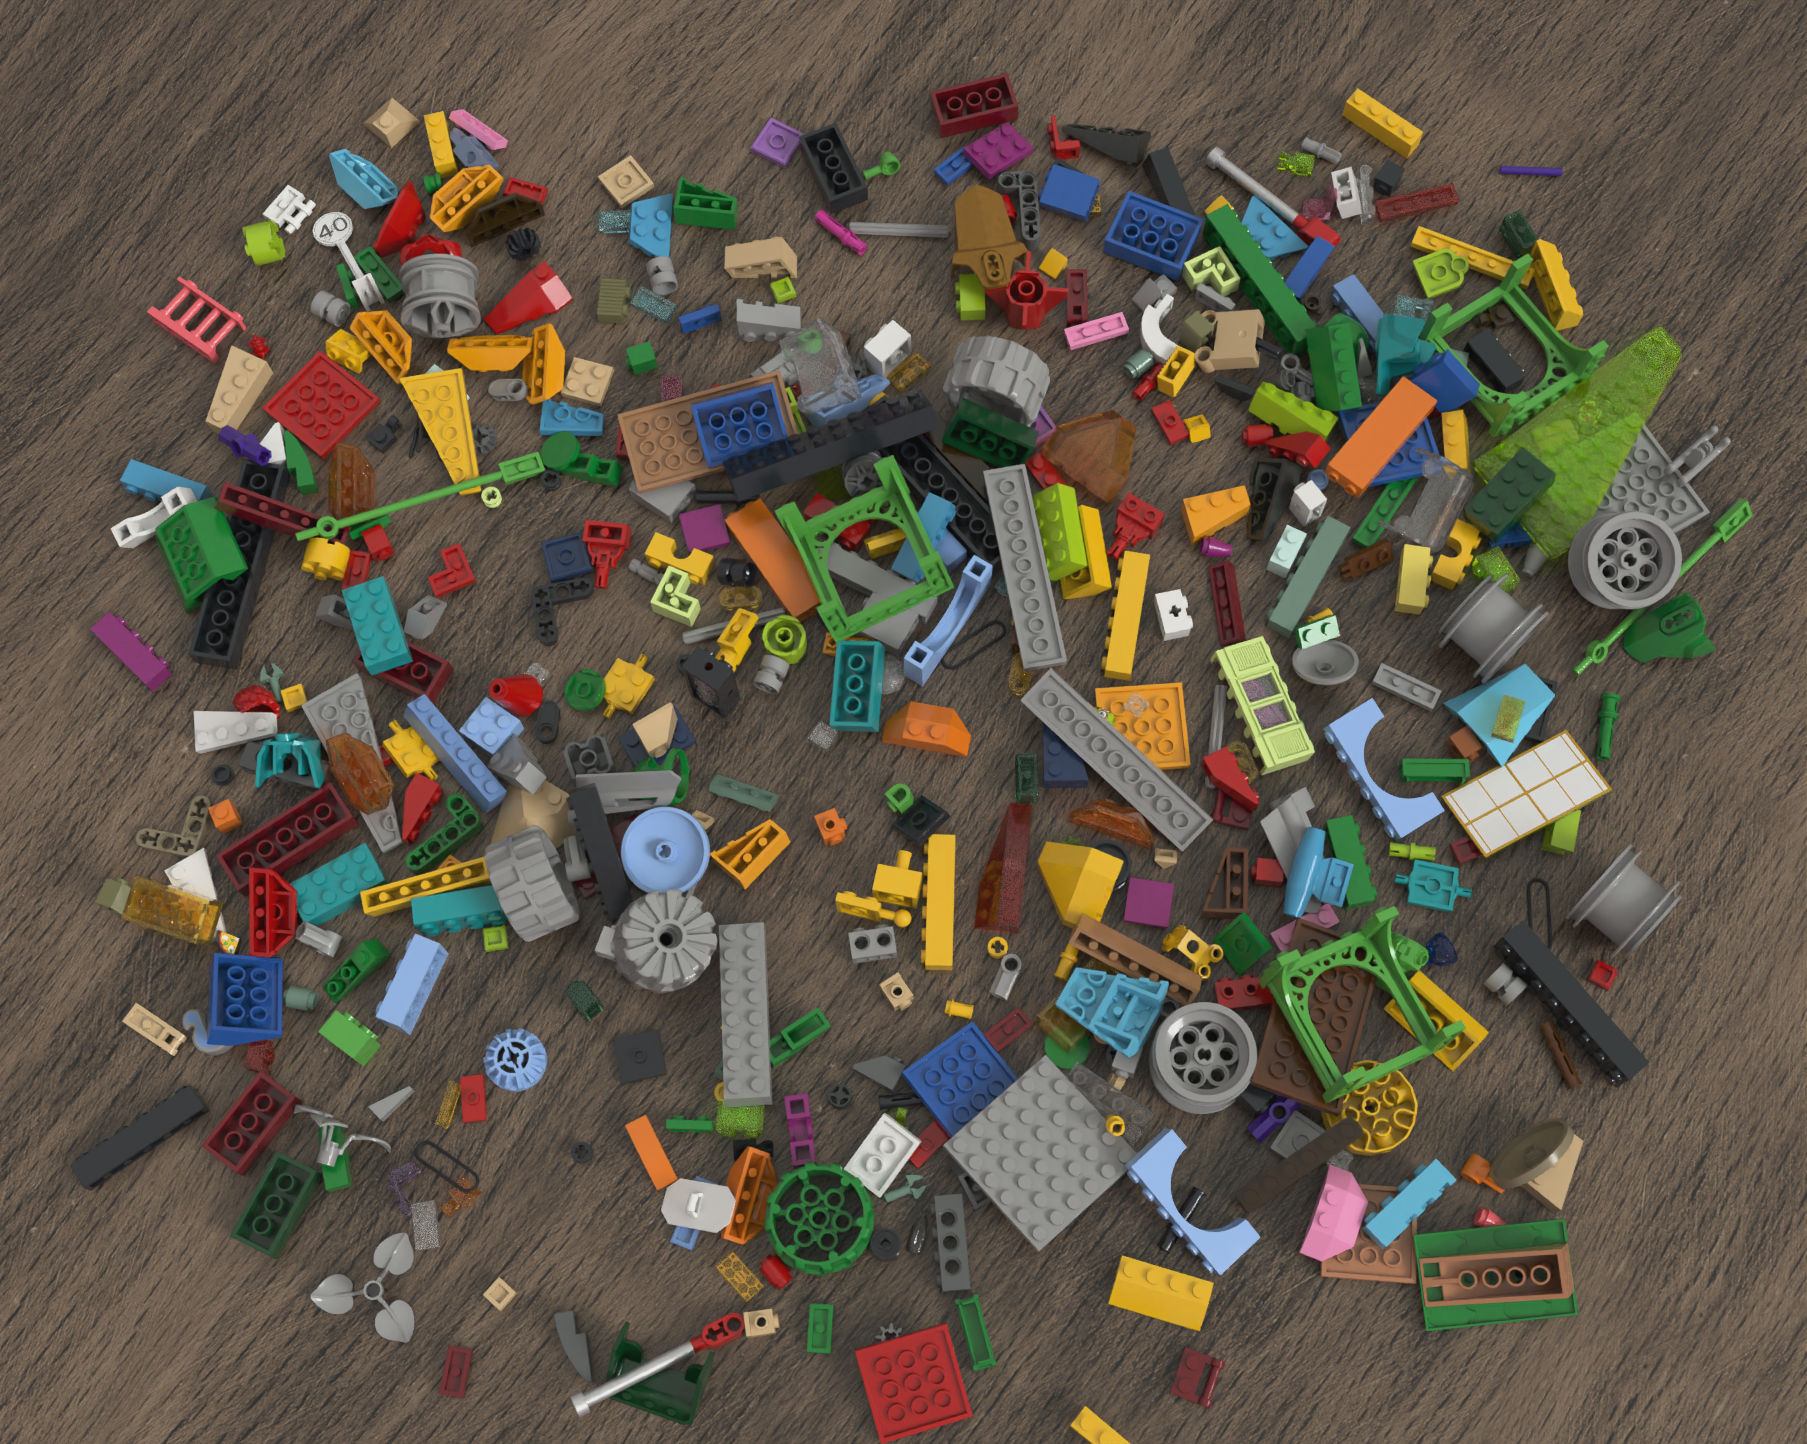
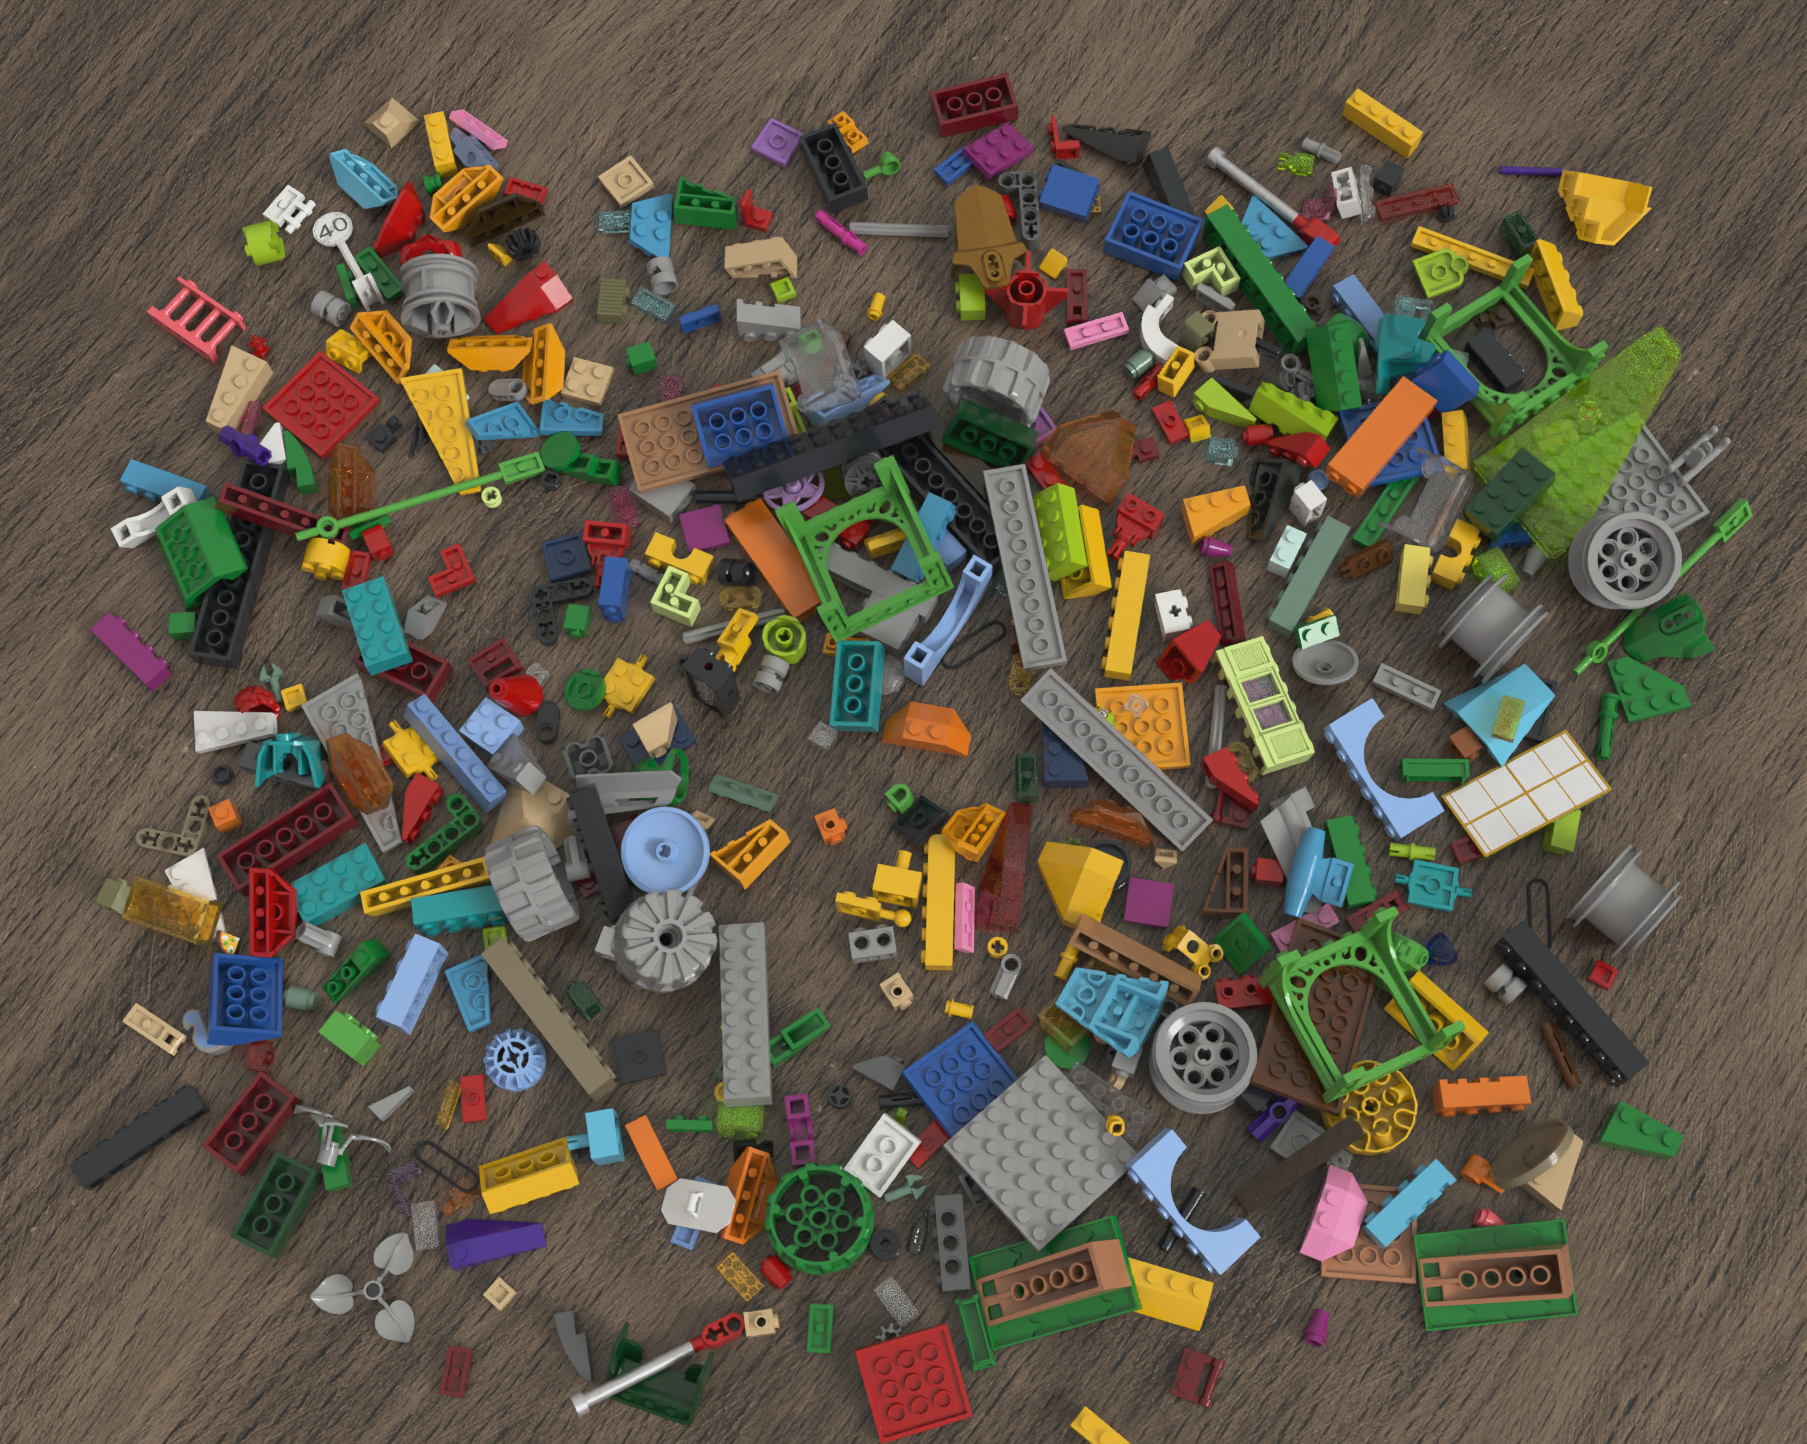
none -> green brick [169,612,199,641]
none -> clear pink pin [241,401,262,435]
none -> dark azure wing [445,955,491,1033]
none -> dark purple wedge [446,1219,547,1271]
none -> dark azure wing [465,401,540,440]
none -> dark red plate [467,637,524,692]
none -> yellow slope [479,1136,579,1214]
none -> dark tan brick [481,937,617,1102]
none -> yellow slope [487,243,513,267]
none -> green brick [563,604,592,639]
none -> medium azure brick [567,1108,625,1165]
none -> blue brick [598,556,632,623]
none -> clear pink bracket [608,486,640,528]
none -> red bracket [739,189,773,233]
none -> lavender wheel [763,471,825,511]
none -> light orange slope [827,111,868,154]
none -> yellow pin [866,293,886,321]
none -> clear plate [873,1275,920,1328]
none -> light orange wedge [941,803,1006,862]
none -> bright pink plate [953,882,975,954]
none -> piece [968,1215,1142,1351]
none -> dark red plate [1120,437,1159,464]
none -> red slope [1156,620,1221,684]
none -> lime slope [1192,377,1256,428]
none -> clear light blue brick [1206,435,1239,466]
none -> magenta cone [1303,1309,1329,1347]
none -> dark red plate [1345,890,1410,934]
none -> orange wedge [1431,1076,1531,1118]
none -> black piece [1437,205,1455,223]
none -> yellow panel [1558,170,1652,245]
none -> green wedge [1594,1101,1685,1160]
none -> green plate [1605,656,1691,724]

